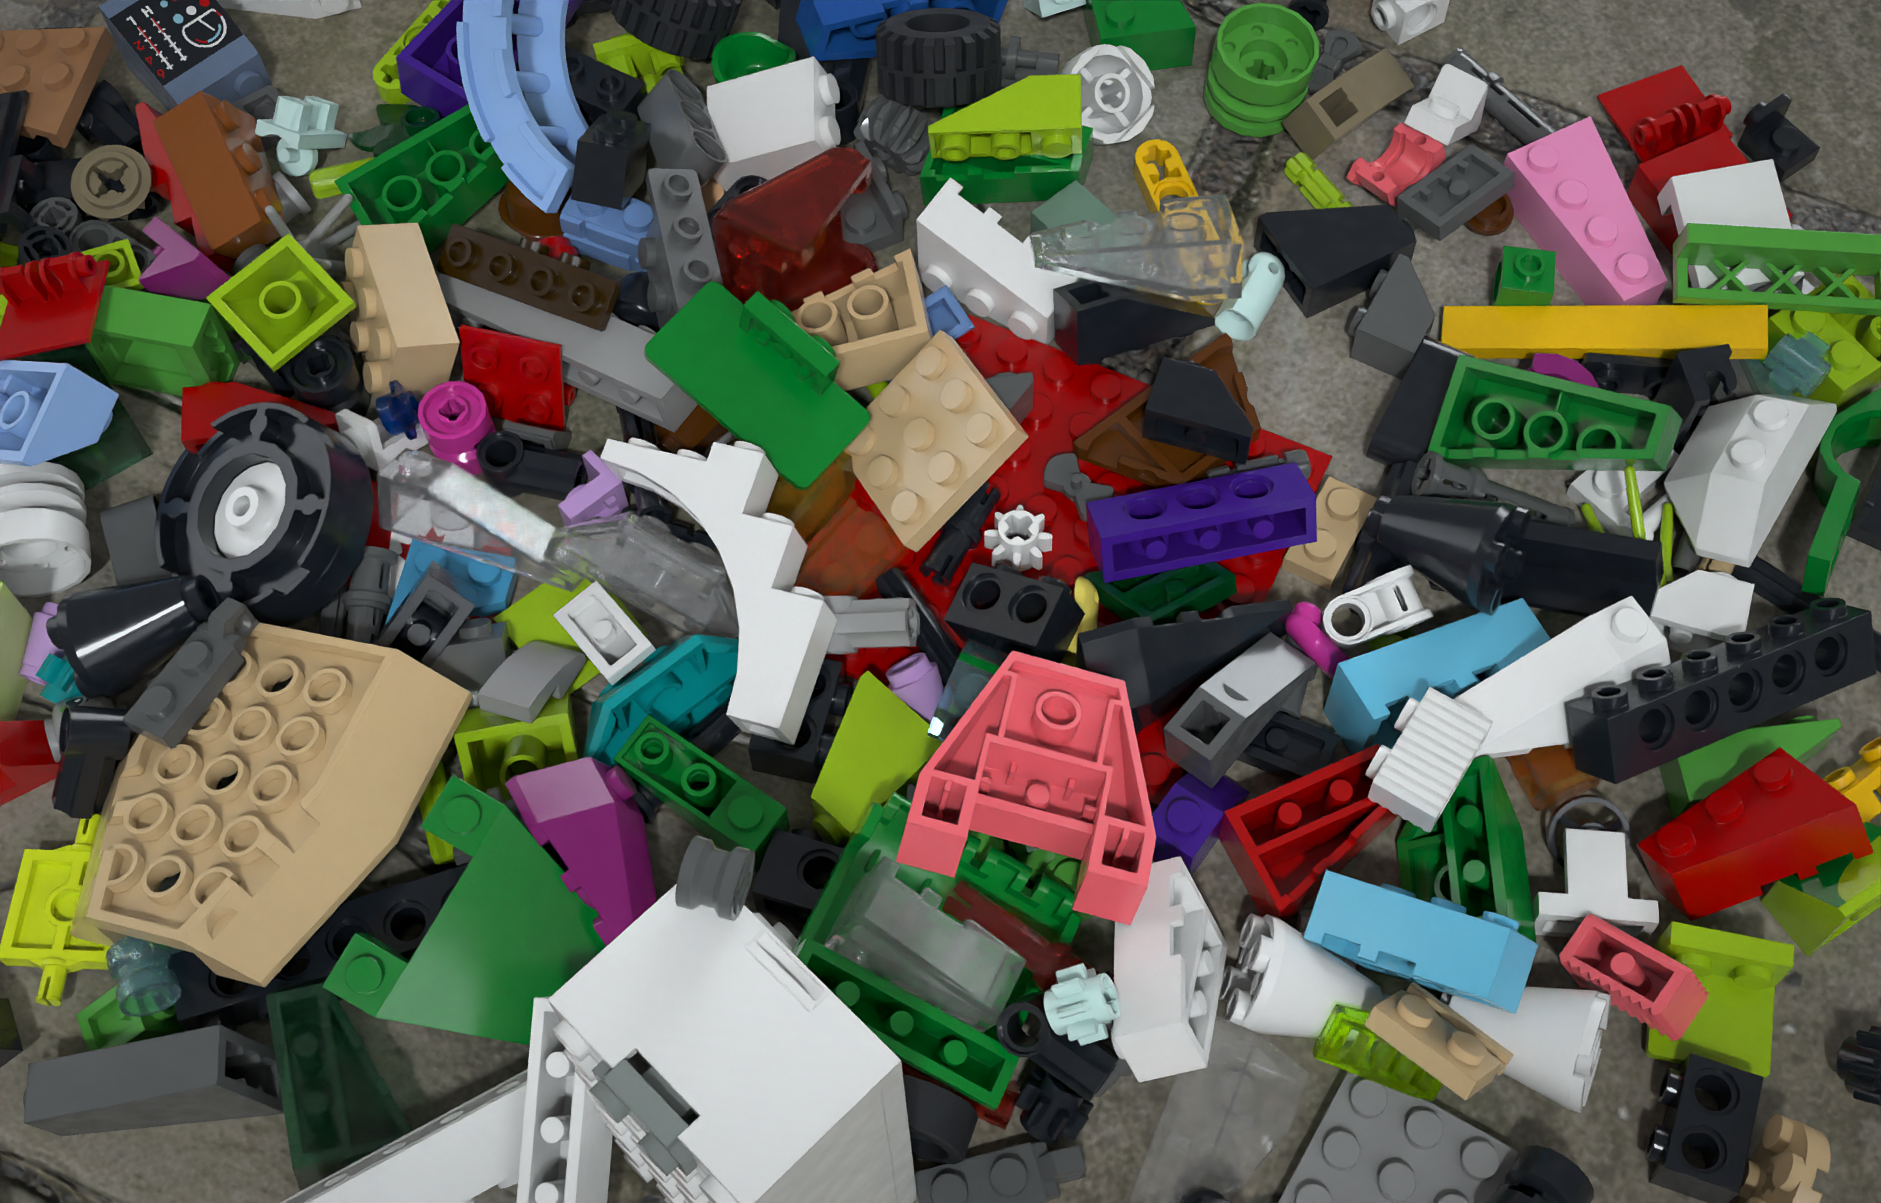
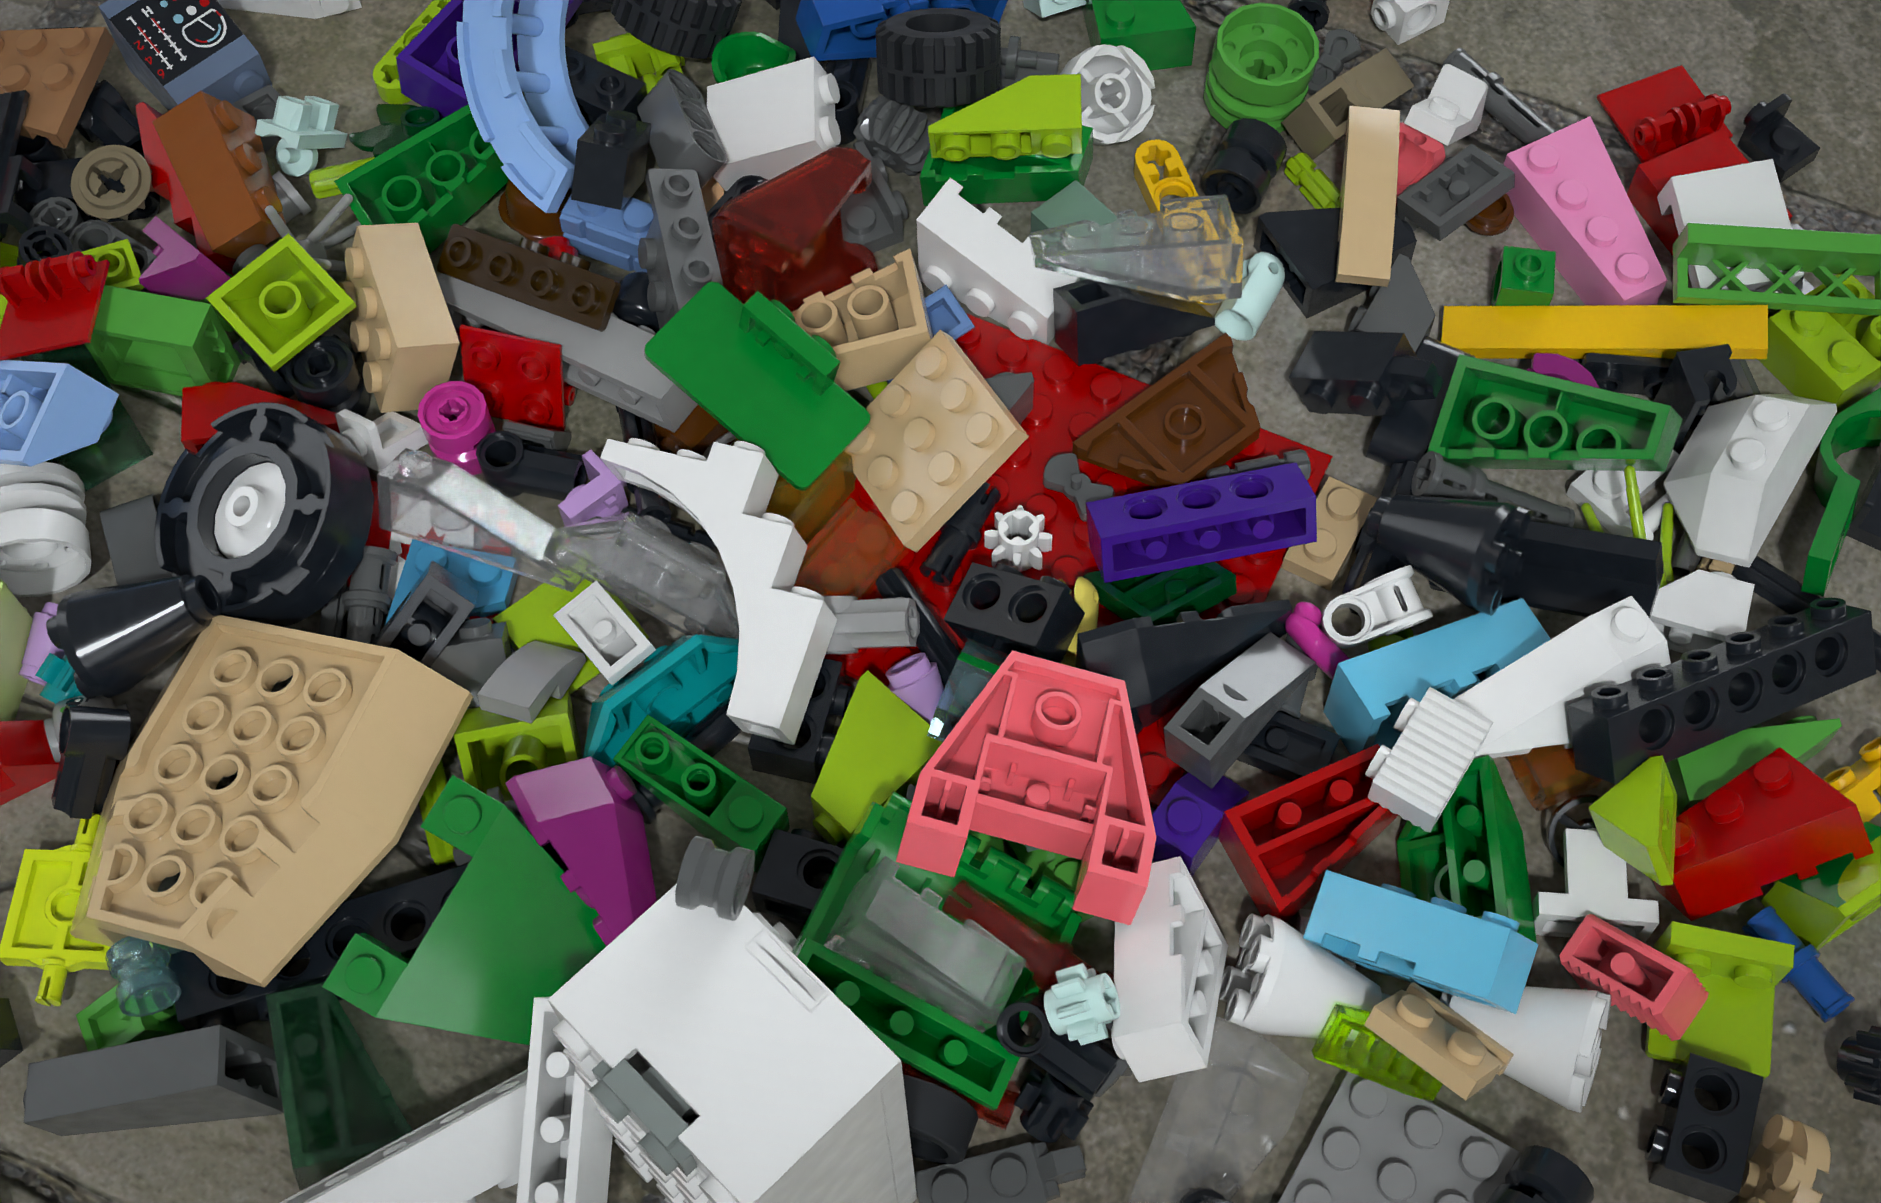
dark grey hinge [122,597,259,749] -> none
clear blue plate [376,380,420,440] -> none
black slope [1142,357,1254,465] -> none
clear light blue gear [1762,331,1833,398] -> none
none -> black wheel [1201,118,1287,214]
none -> black hinge [1289,331,1444,417]
none -> tan slope [1335,106,1400,287]
none -> lime slope [1588,755,1677,886]
none -> blue pin [1742,906,1855,1023]

